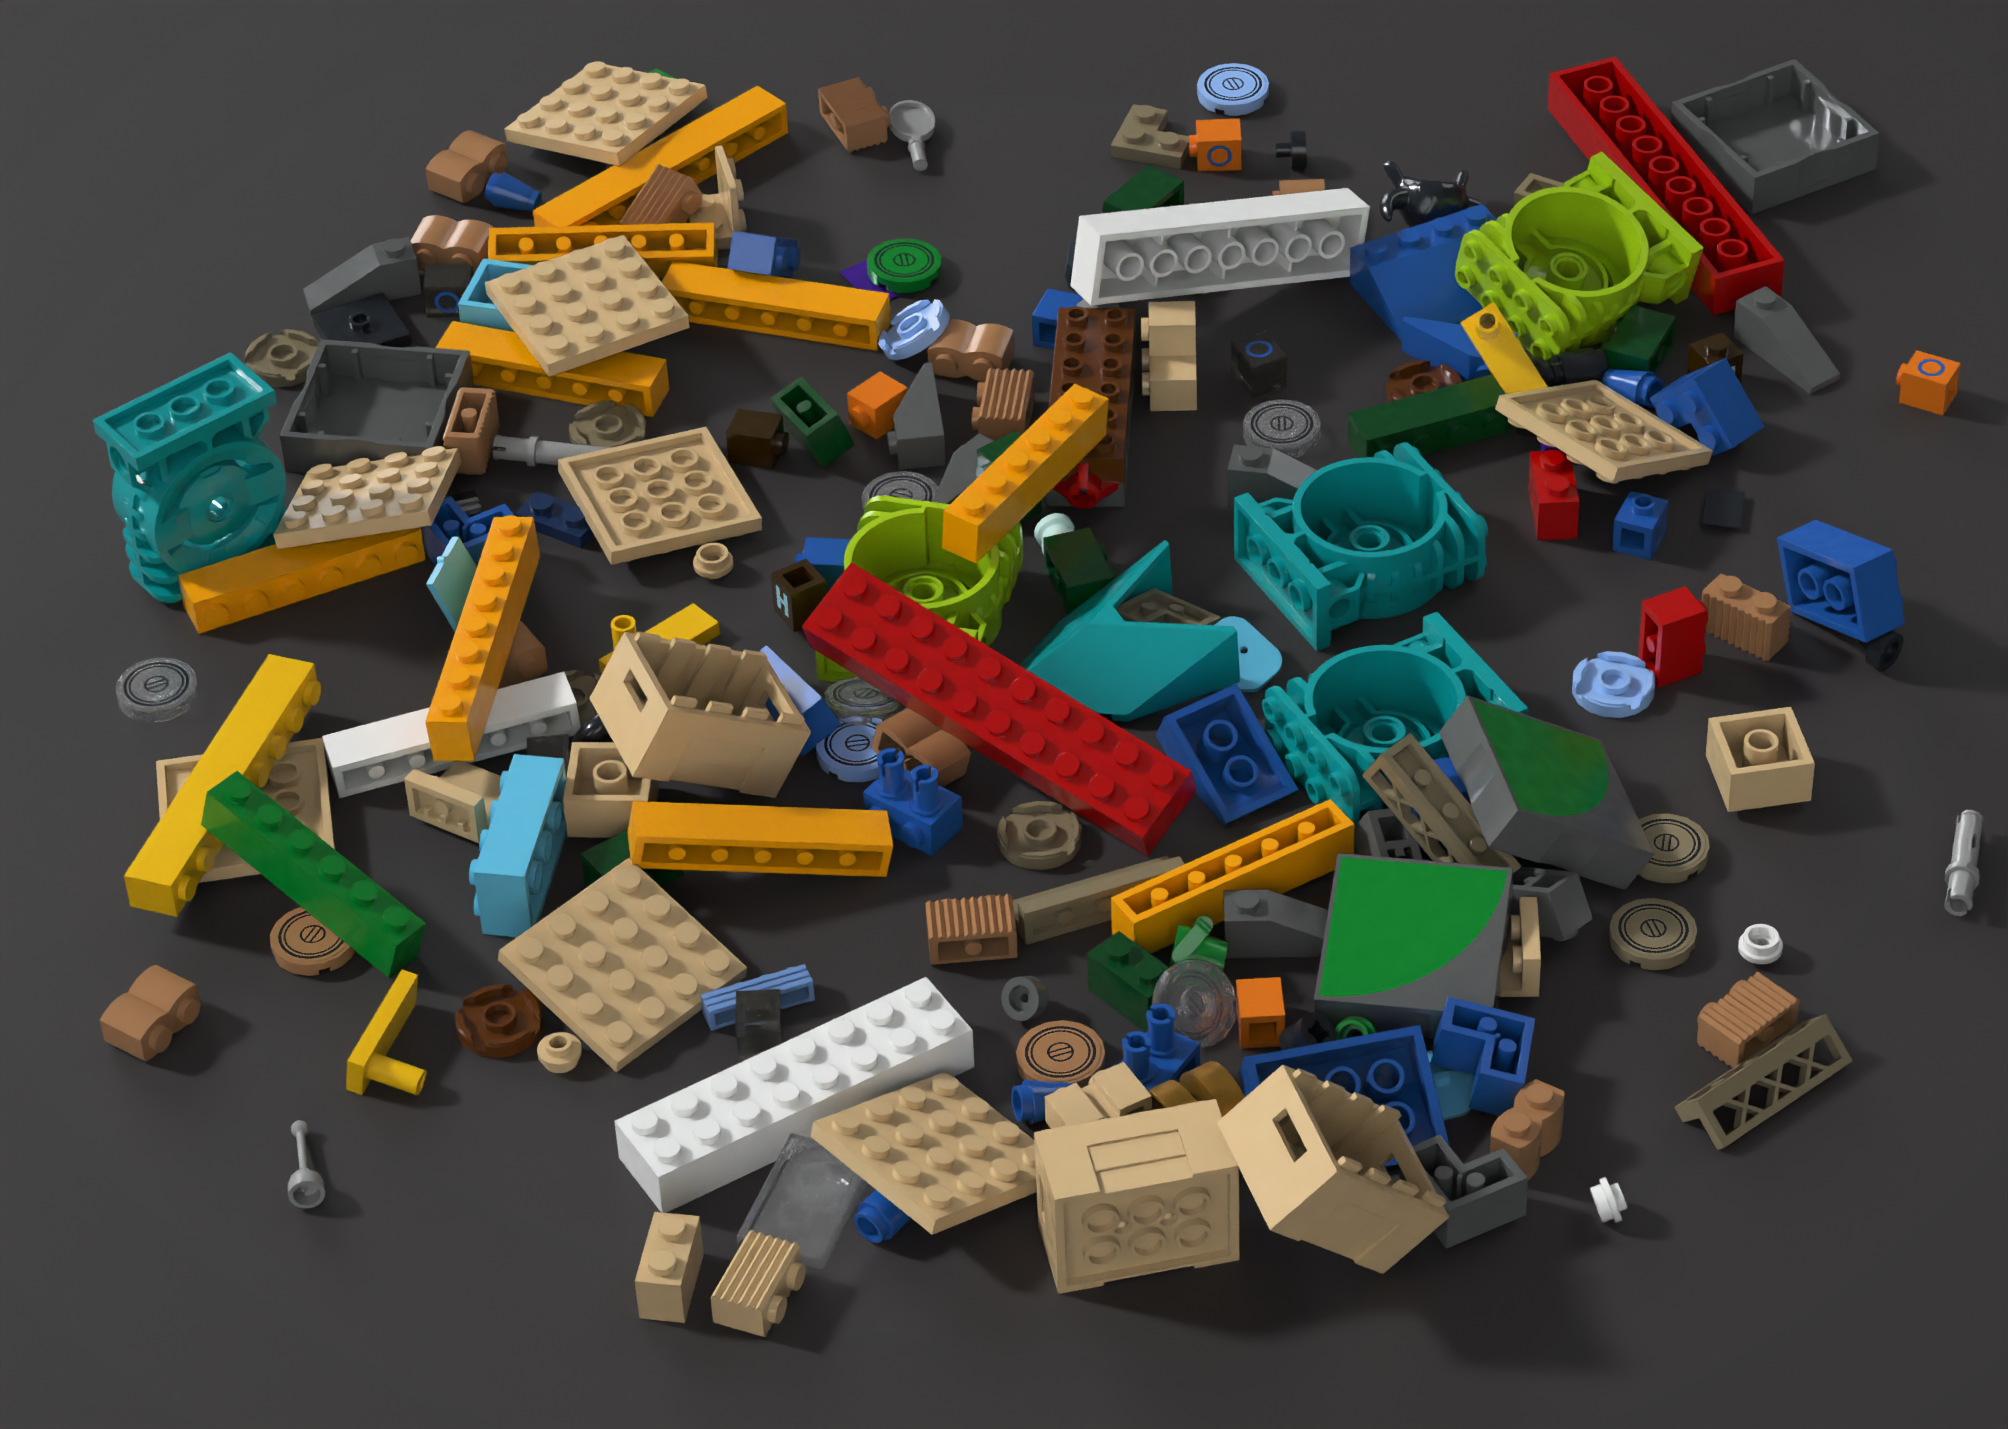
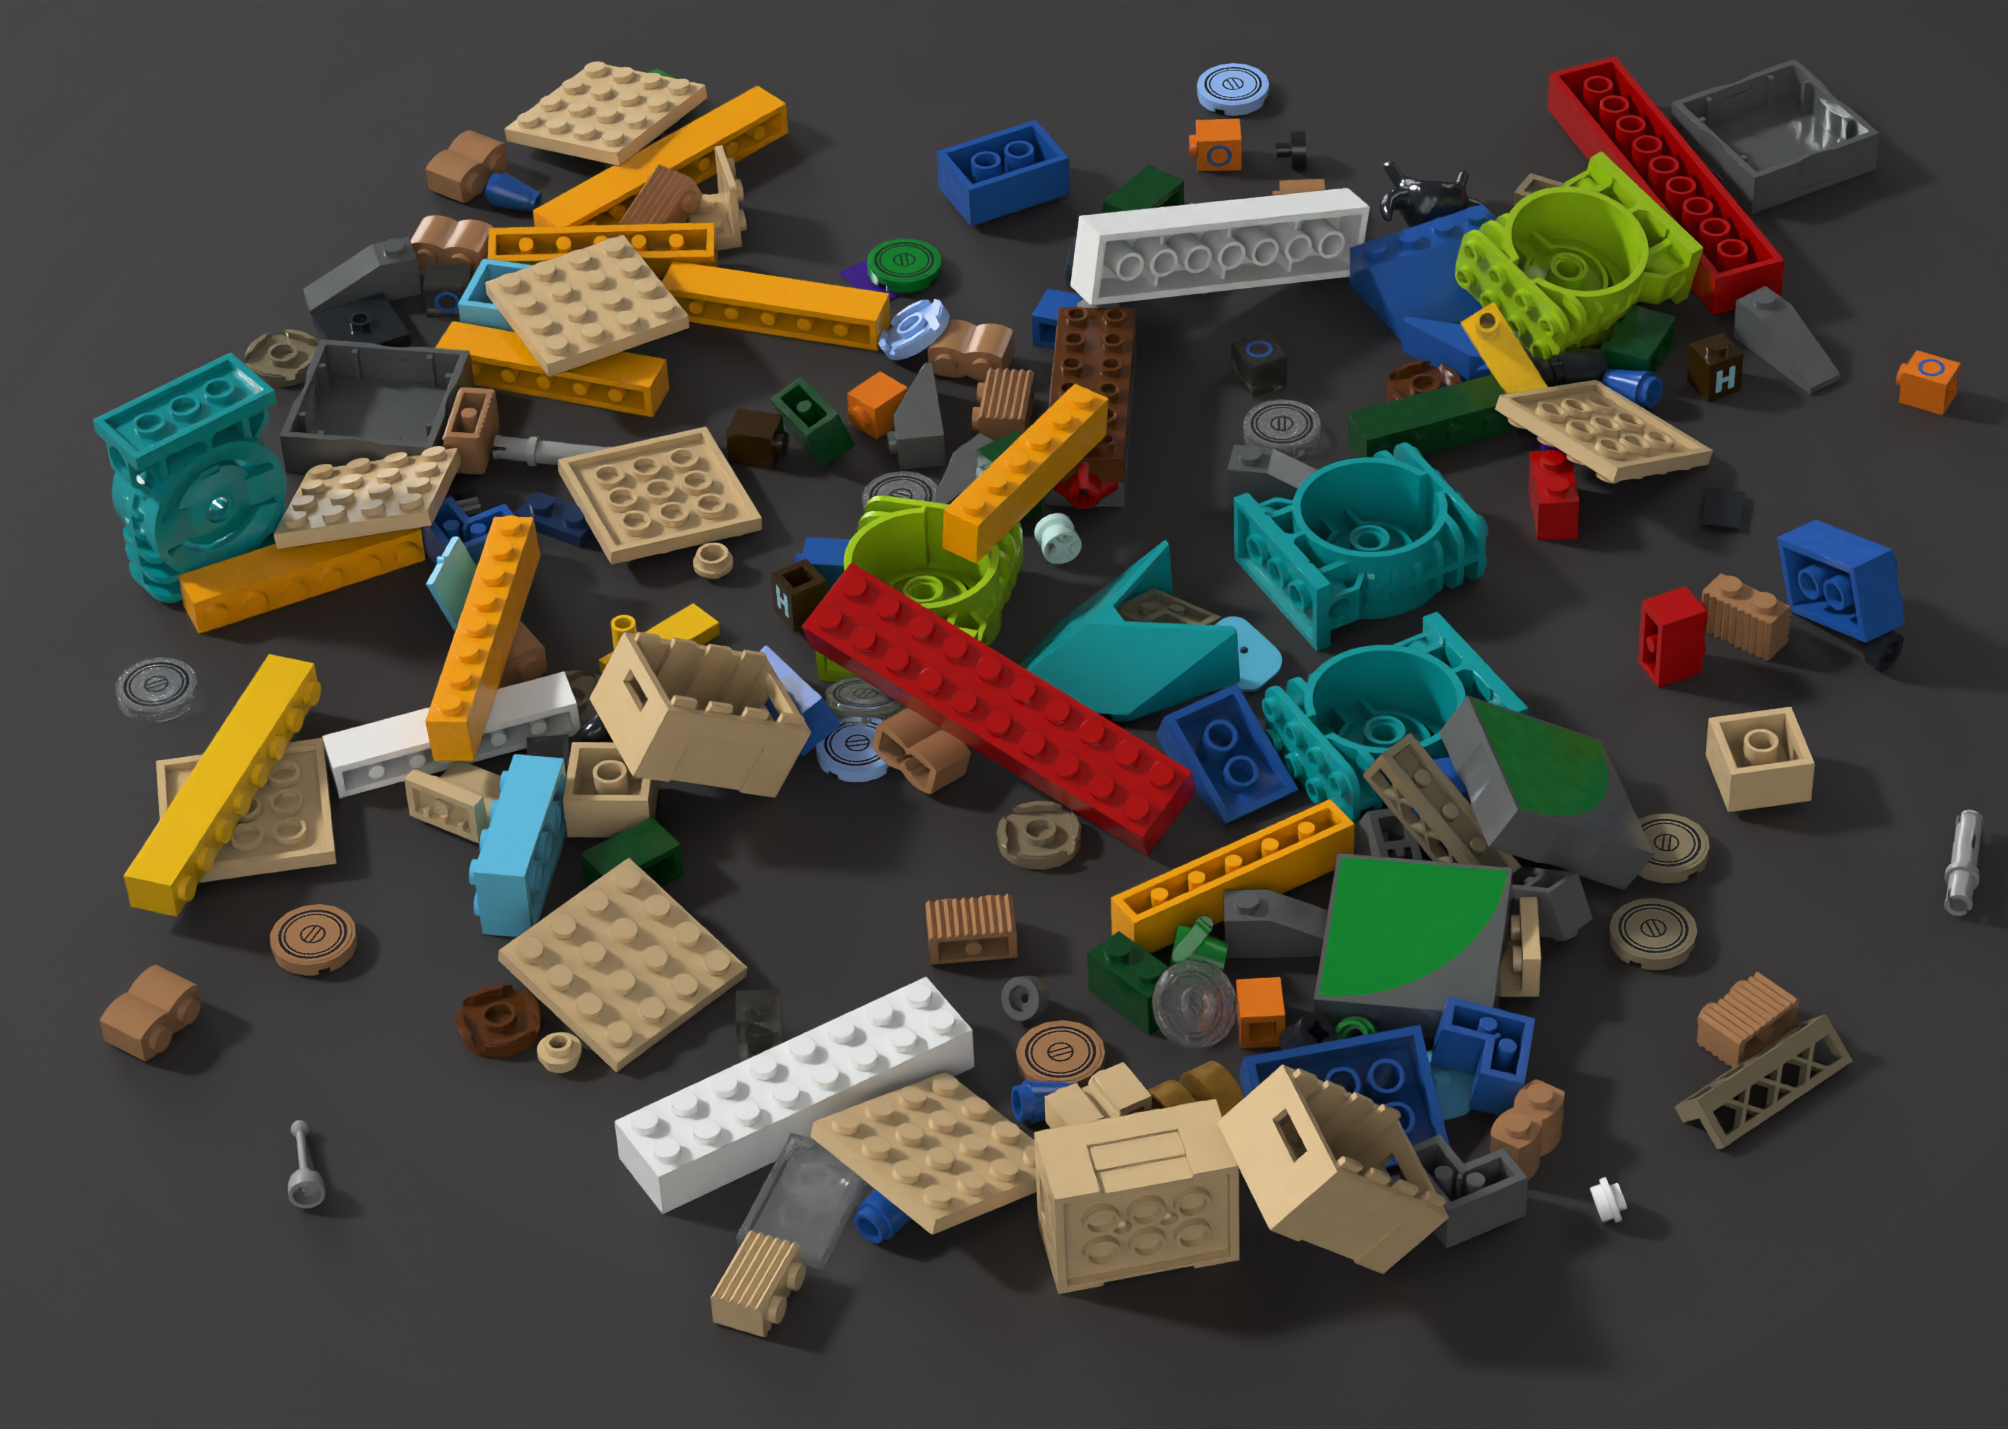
green brick [201,771,426,978] -> none
yellow piece [346,969,427,1096] -> none
dark tan tile [569,401,647,447] -> none
light orange brick [628,801,893,877] -> none
tan brick [635,1212,704,1323] -> none
medium blue piece [700,964,815,1031] -> none
blue brick [727,231,801,277] -> none
medium nougat brick [818,77,891,153] -> none
blue brick [863,748,963,856] -> none
light grey piece [889,100,935,171] -> none
dark tan fence [1013,855,1184,945] -> none
dark green brick [1043,527,1118,615] -> none
dark tan plate [1111,104,1189,169] -> none
blue brick [1112,1003,1200,1090] -> none
tan brick [1141,301,1197,411] -> none
light blue tile [1572,651,1655,718] -> none
blue brick [1612,491,1669,560] -> none
blue brick [1650,358,1765,456] -> none
white plate [1738,924,1783,964] -> none
none -> blue brick [936,120,1070,226]

